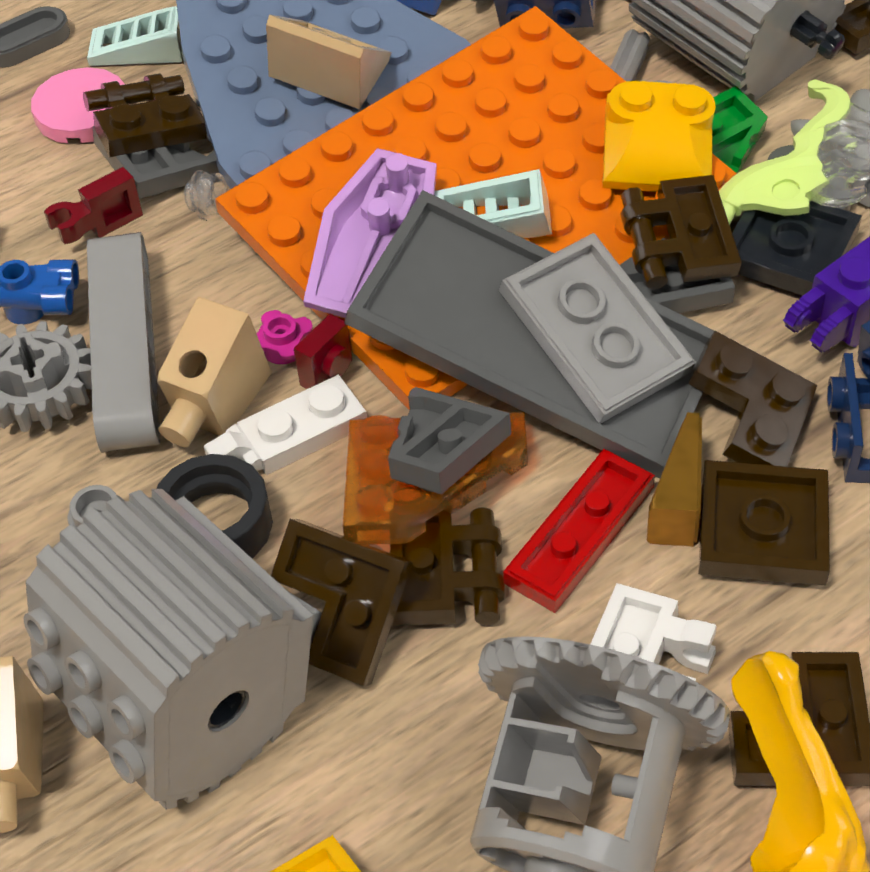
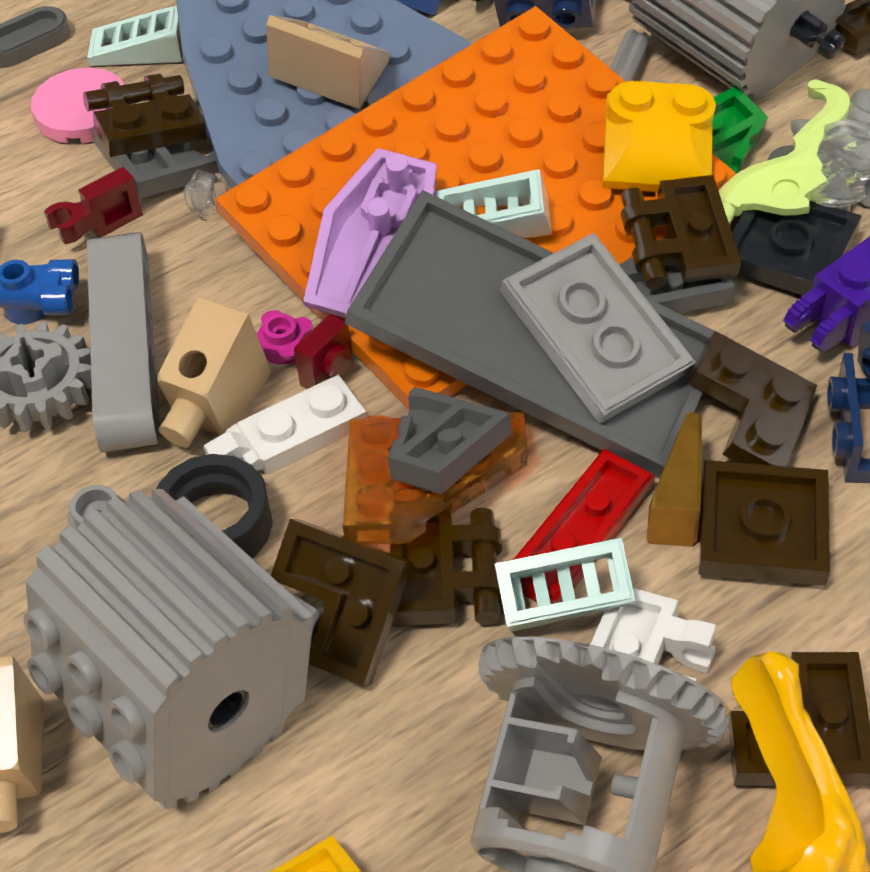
none -> light aqua slope [495,538,636,632]

